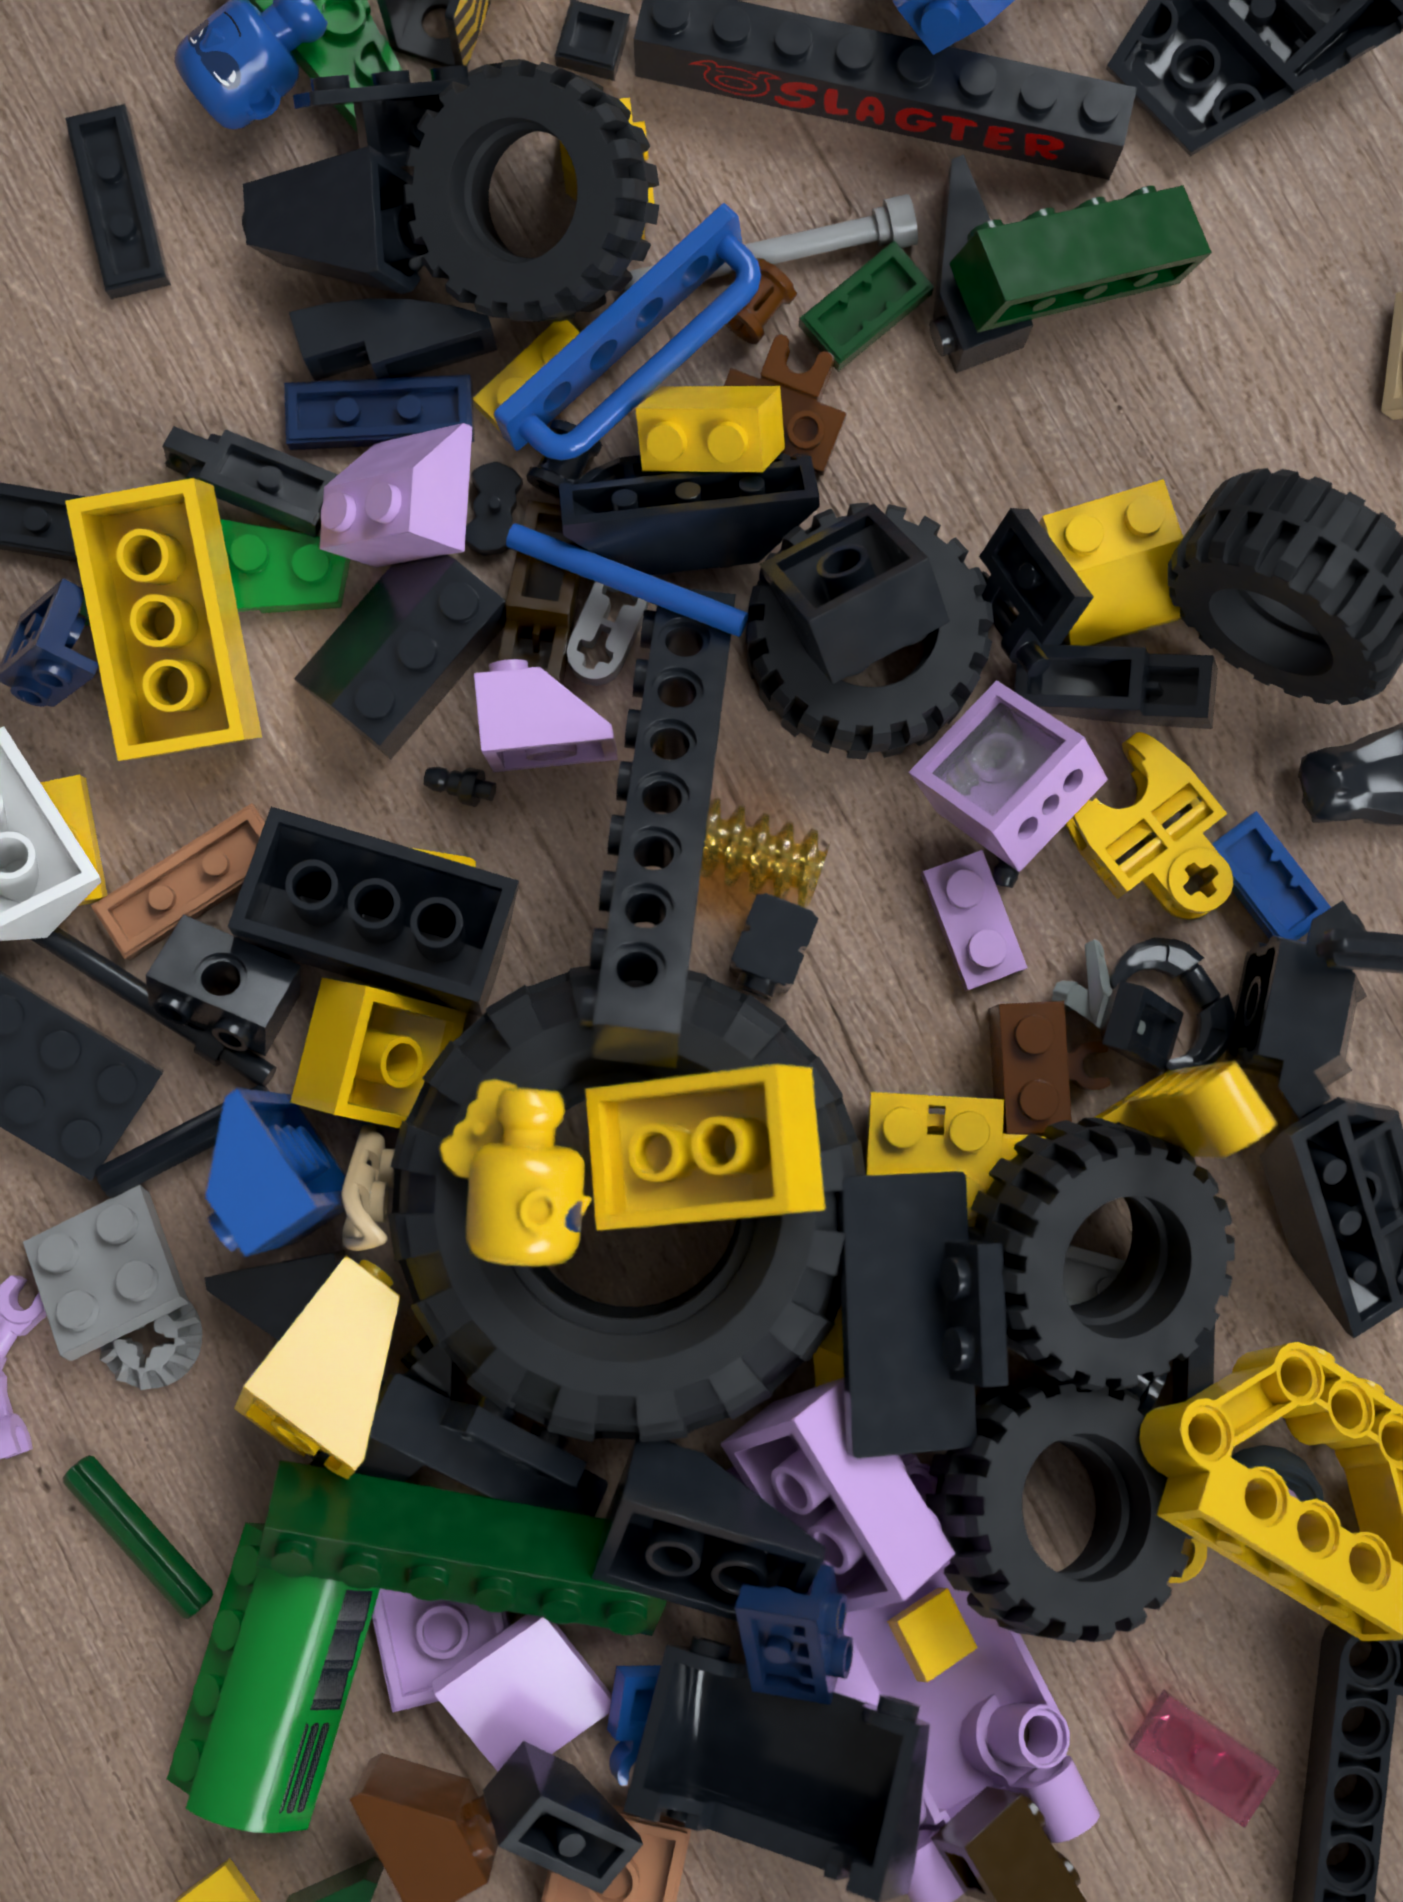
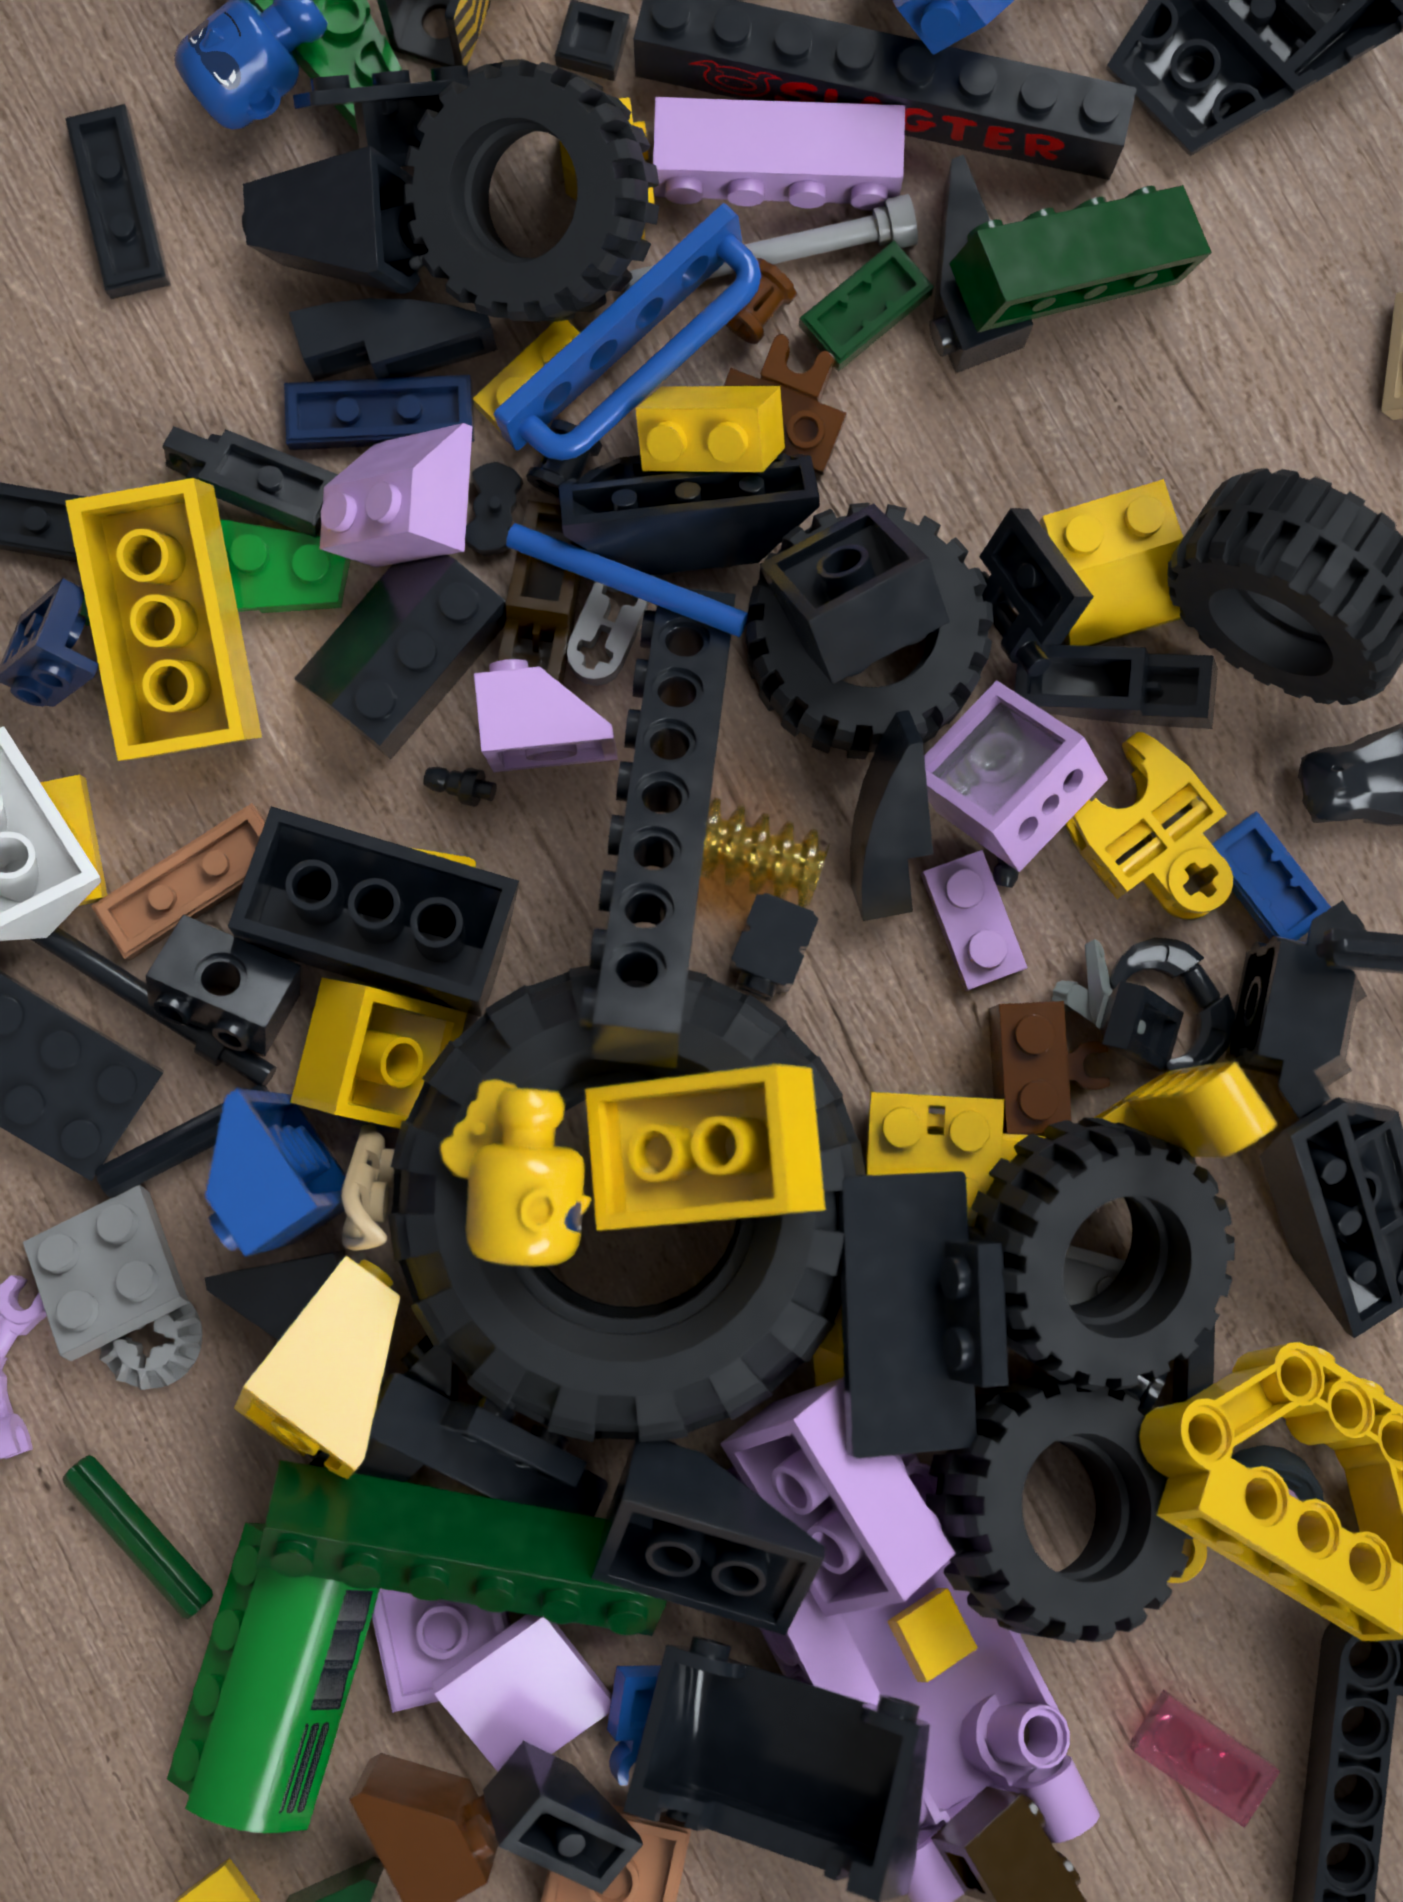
dark blue bracket [735,1564,853,1705] -> none
none -> lavender brick [653,97,905,211]
none -> black slope [850,710,933,921]

